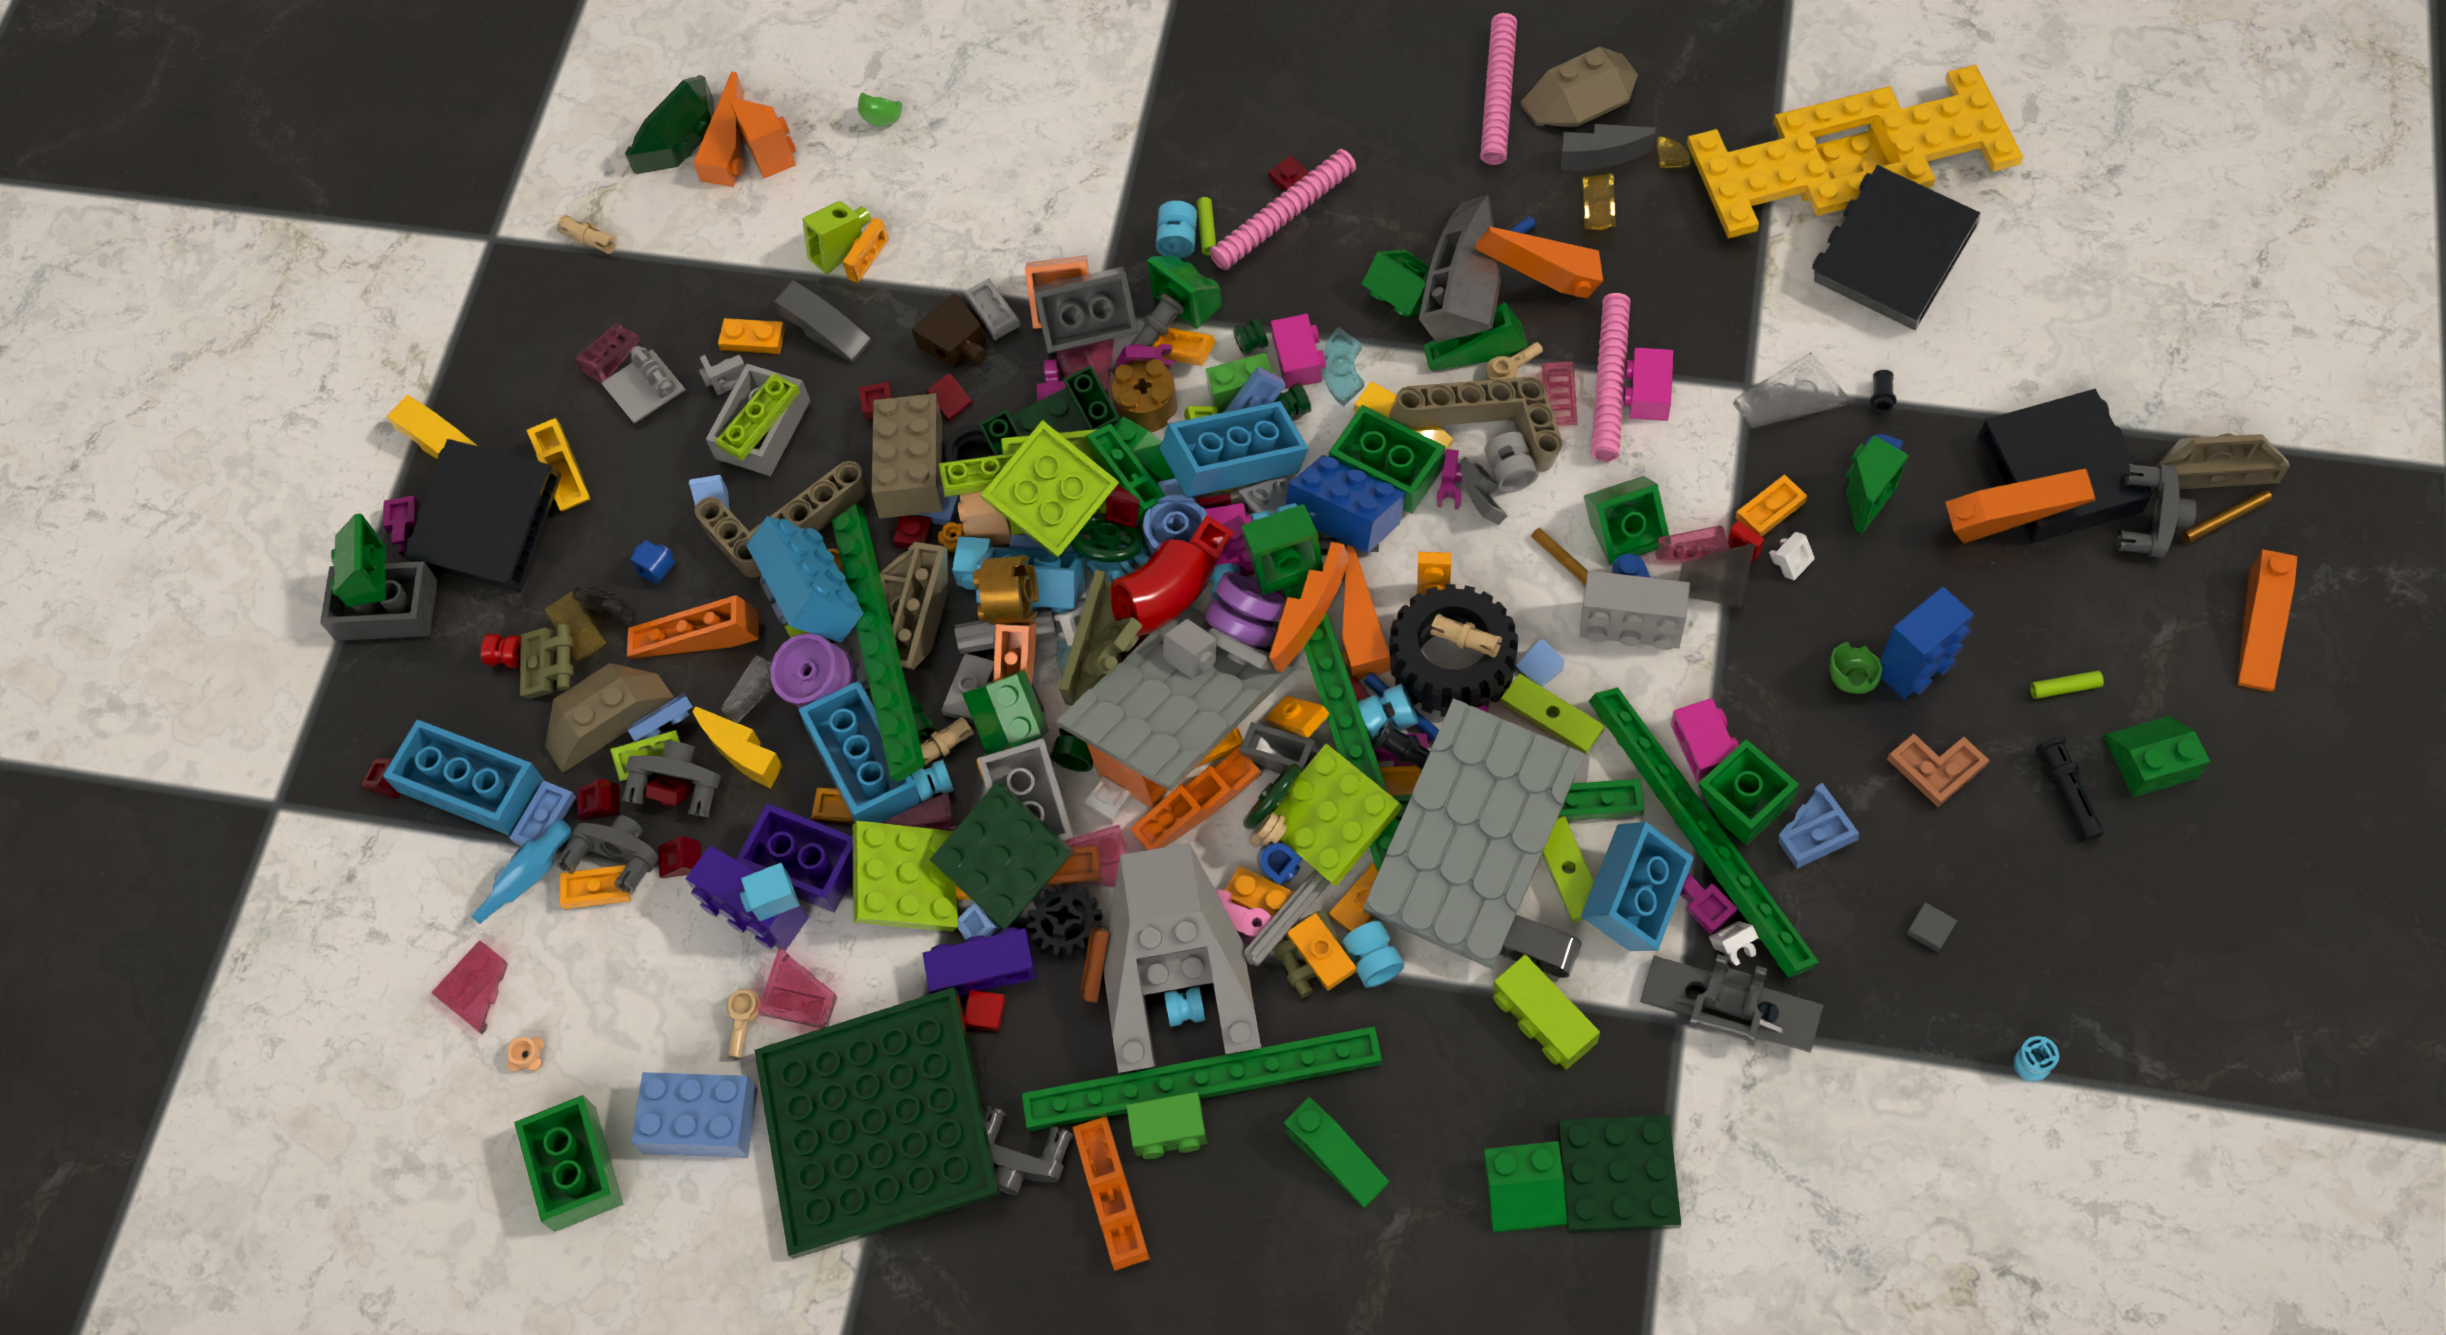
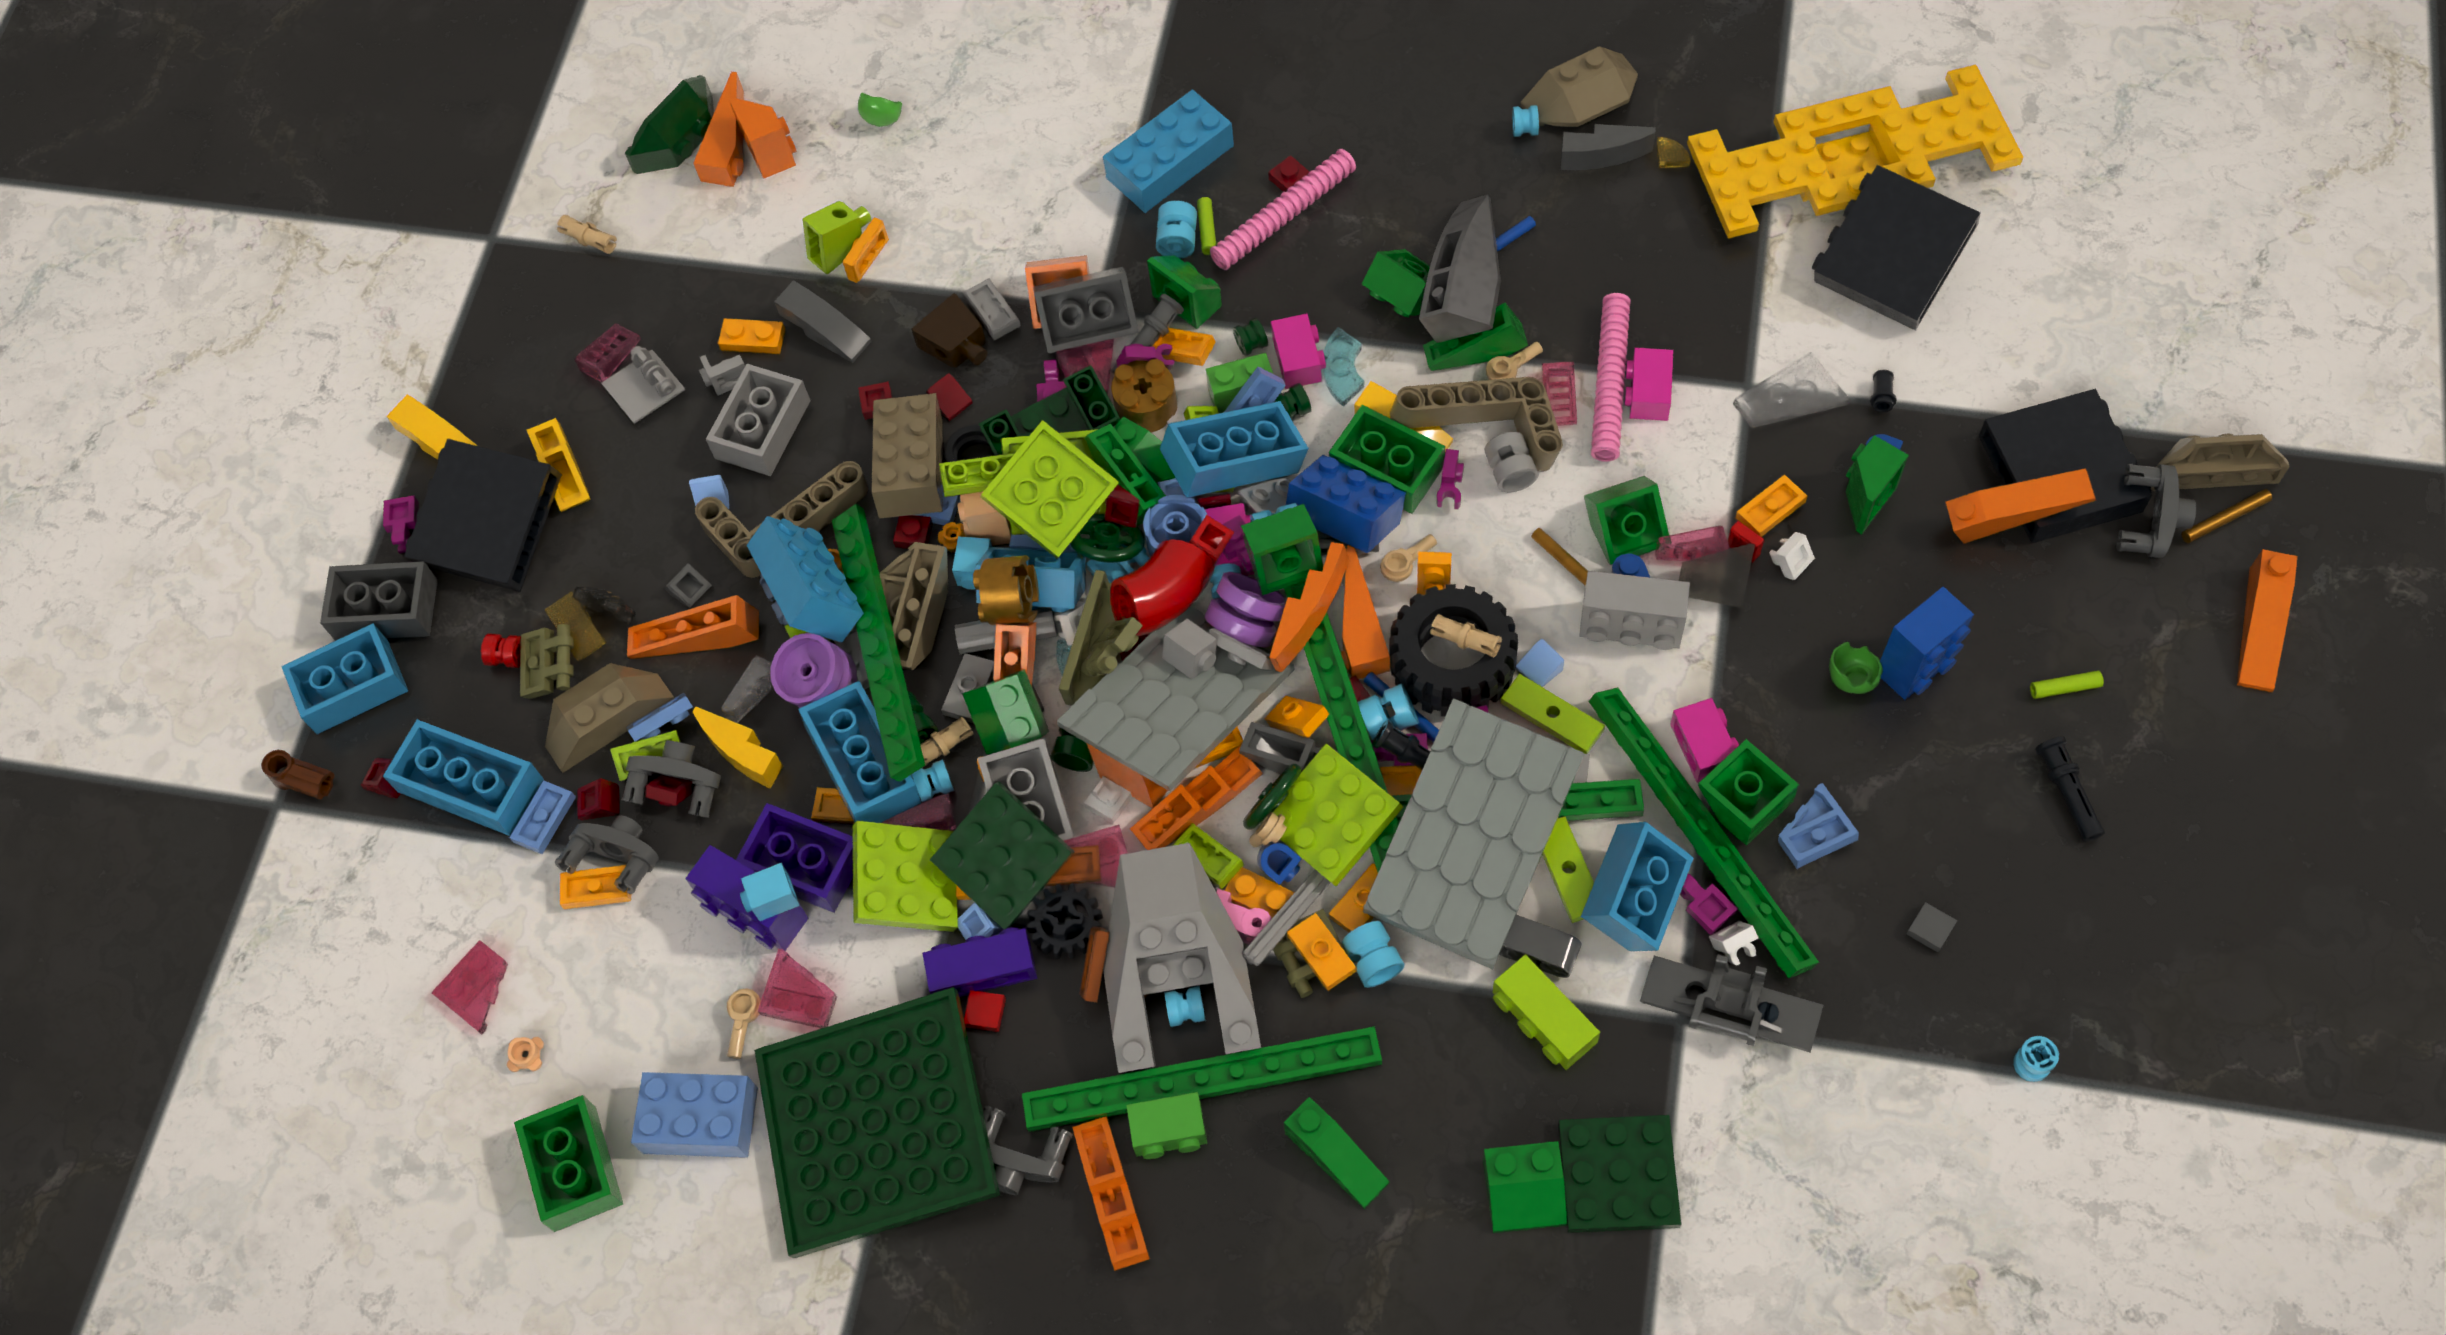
green slope [331,513,386,607] -> none
dark azure animal [471,819,571,924] -> none
blue plate [630,540,675,584] -> none
dark red slope [658,835,701,879] -> none
lime tile [715,372,800,461] -> none
dark grey slope [1460,456,1508,525] -> none
orange slope [1475,226,1603,298] -> none
bright pink piece [1480,13,1517,165] -> none
clear yellow slope [1583,174,1616,230] -> none
nougat plate [1887,734,1990,807] -> none
green slope [2103,716,2211,797] -> none
none -> reddish brown piece [261,749,335,800]
none -> dark azure brick [281,623,408,734]
none -> dark grey slope [663,563,712,609]
none -> dark azure brick [1103,89,1234,213]
none -> lime plate [1172,823,1244,890]
none -> tan plate [1380,534,1437,582]
none -> medium azure wheel [1512,105,1539,137]

